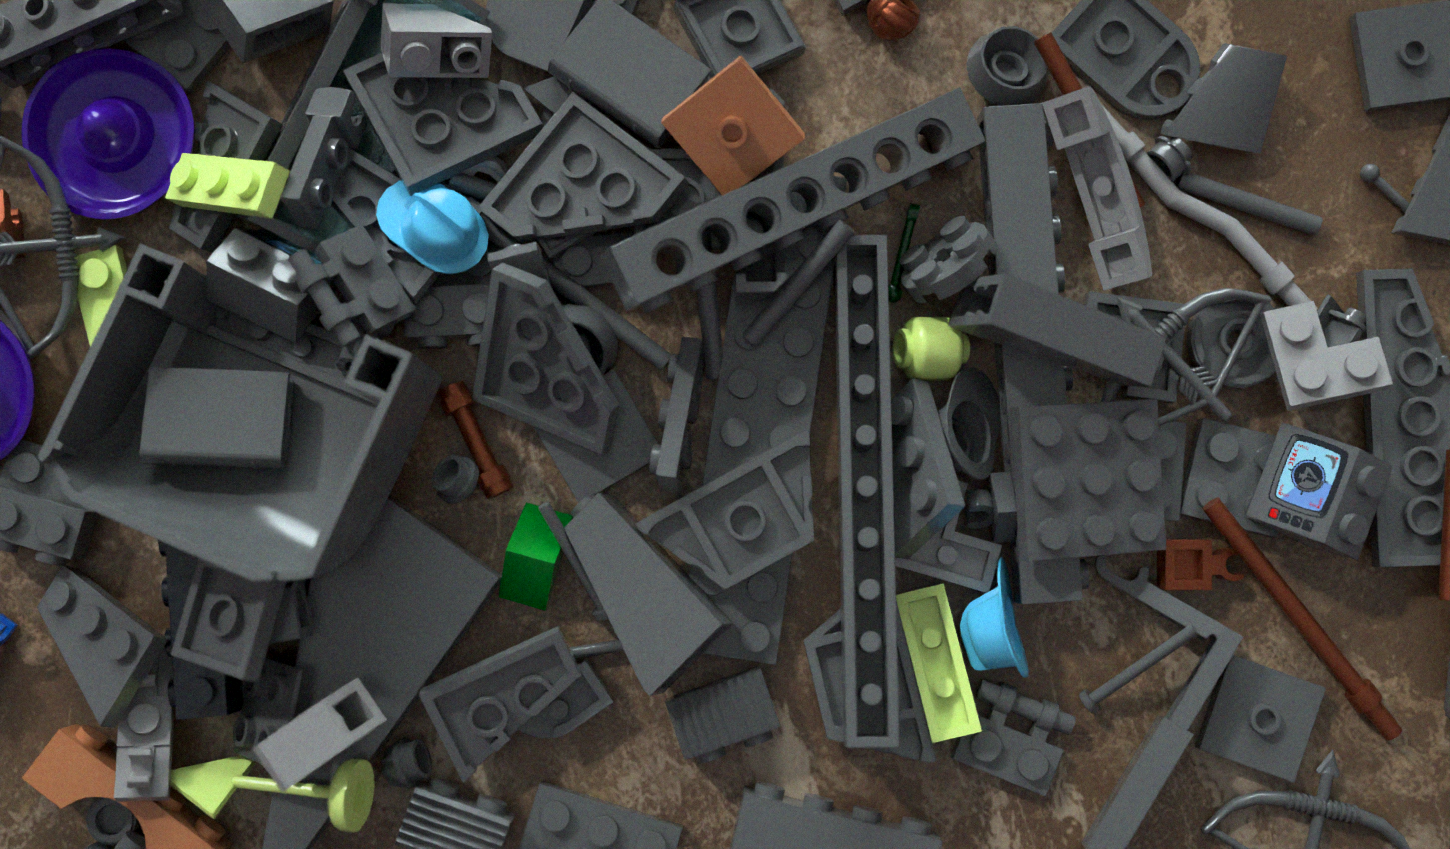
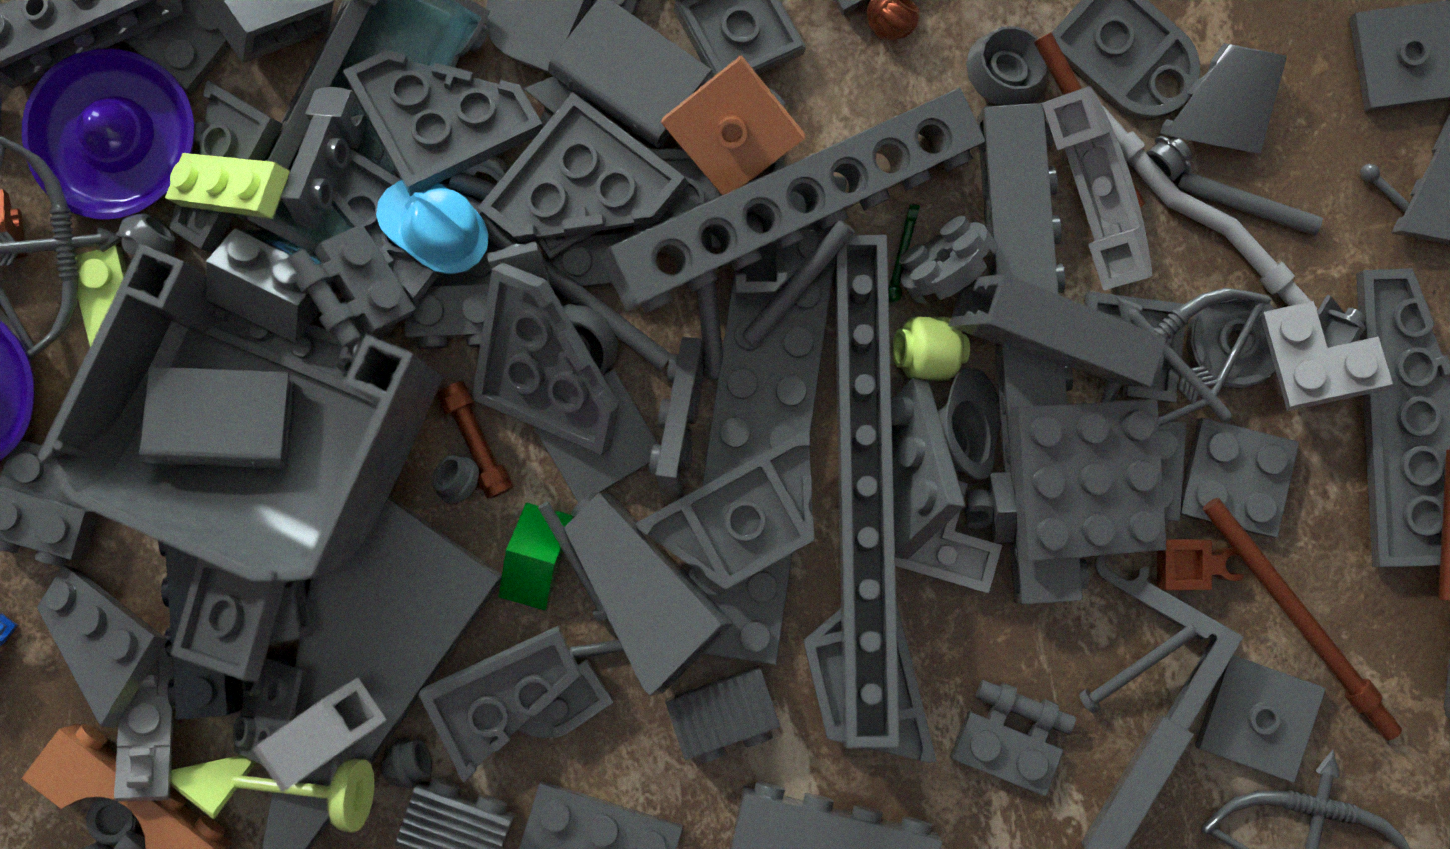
light grey slope [381,3,492,78] -> none
yellowish green plate [896,583,982,743] -> none
medium azure piece [960,557,1029,678] -> none
dark grey slope [1246,423,1393,560] -> none
none -> dark grey plate [116,214,176,257]

